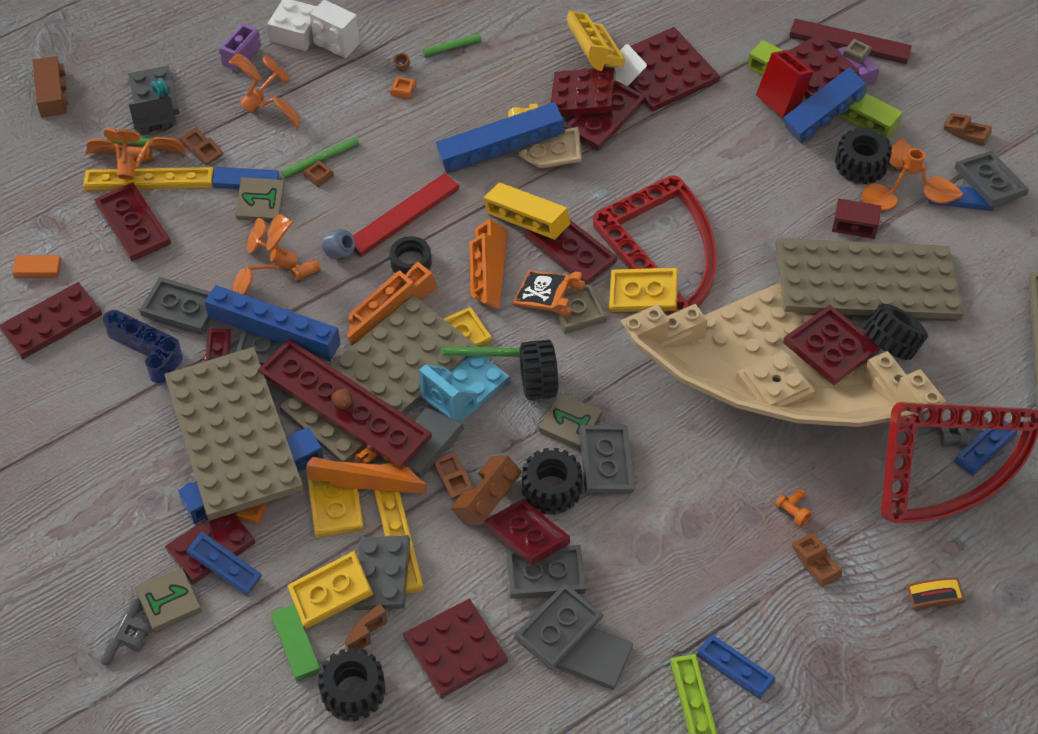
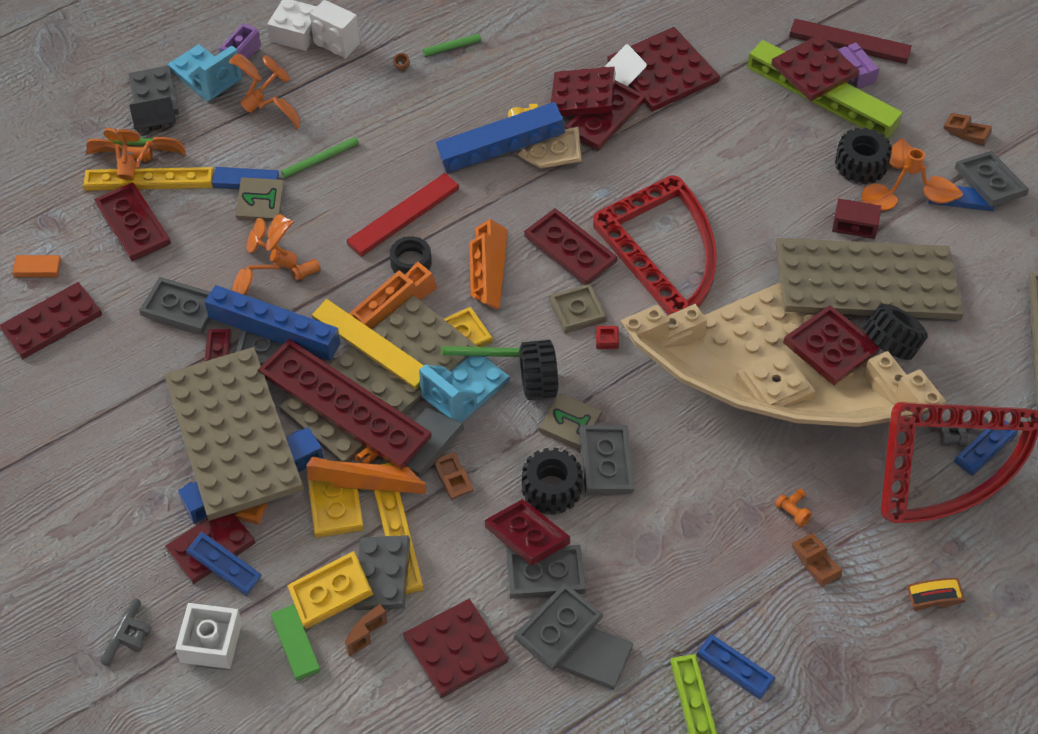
dark orange brick [33,56,69,118] -> none
clear blue beam [103,310,183,383] -> none
dark tan tile [135,568,201,632] -> none
teal bush [151,78,169,99] -> none
dark orange slope [180,127,223,165] -> none
dark orange tile [303,160,334,187] -> none
black tyre [318,648,386,721] -> none
sand blue head [322,229,355,259] -> none
dark orange hinge [331,389,352,410] -> none
orange tile [390,76,416,99] -> none
dark orange arch [450,455,522,525] -> none
yellow brick [484,182,570,240] -> none
flag [512,270,585,317] -> none
yellow brick [567,10,625,71] -> none
yellow tile [609,268,679,312] -> none
red brick [756,50,814,117] -> none
blue brick [784,67,866,143] -> none
dark tan tile [843,39,872,64] -> none
none -> medium azure bracket [167,44,242,101]
none -> white brick [175,603,242,669]
none -> yellow tile [312,299,424,390]
none -> red tile [596,326,619,349]

